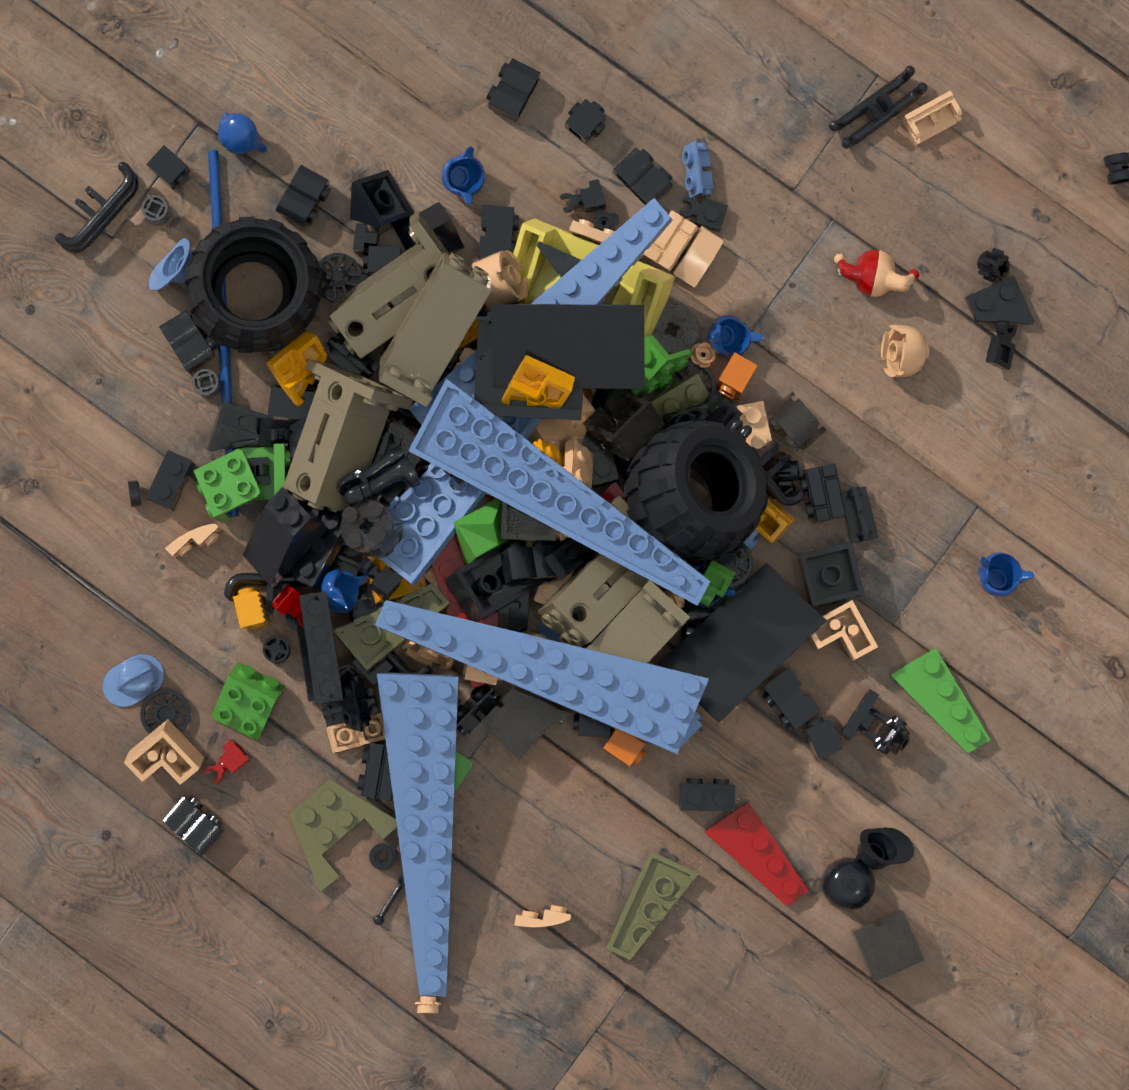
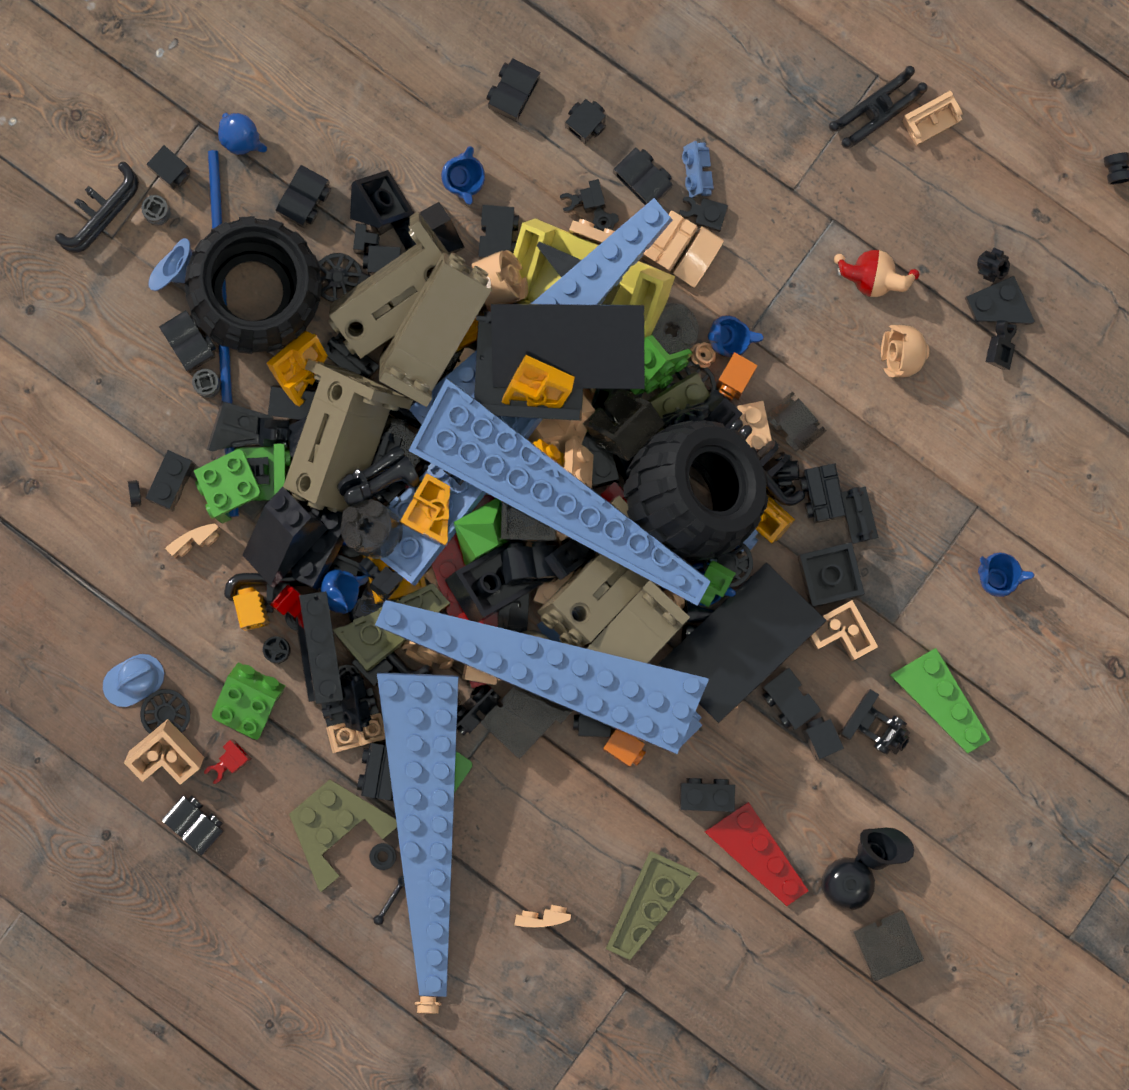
none -> light orange slope [400,473,450,546]

